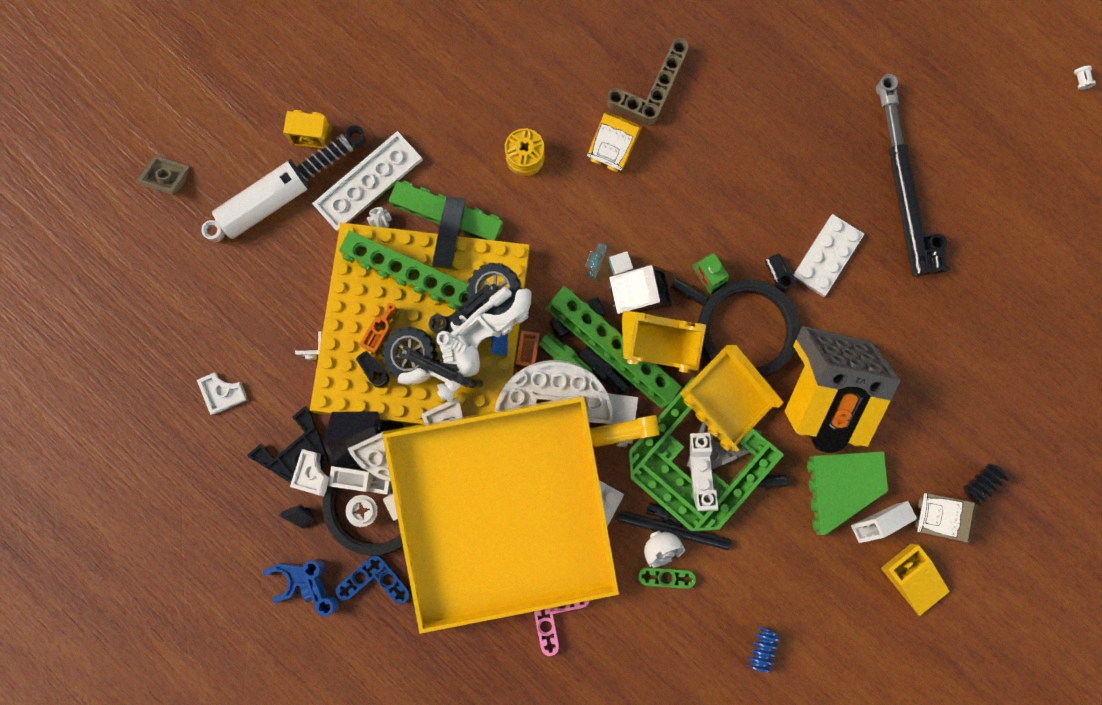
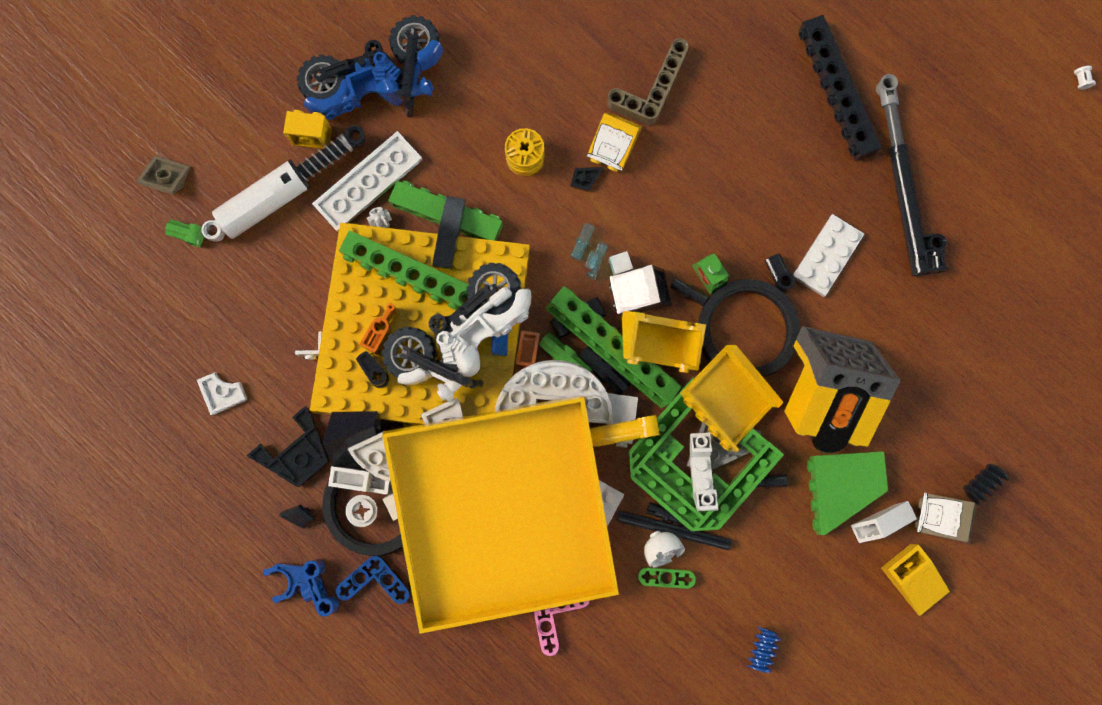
white tile [290,449,330,497] -> none
none -> bright green piece [165,220,204,247]
none -> piece [297,15,443,120]
none -> black piece [570,167,603,191]
none -> clear light blue axle [570,223,594,261]
none -> black brick [798,15,882,161]

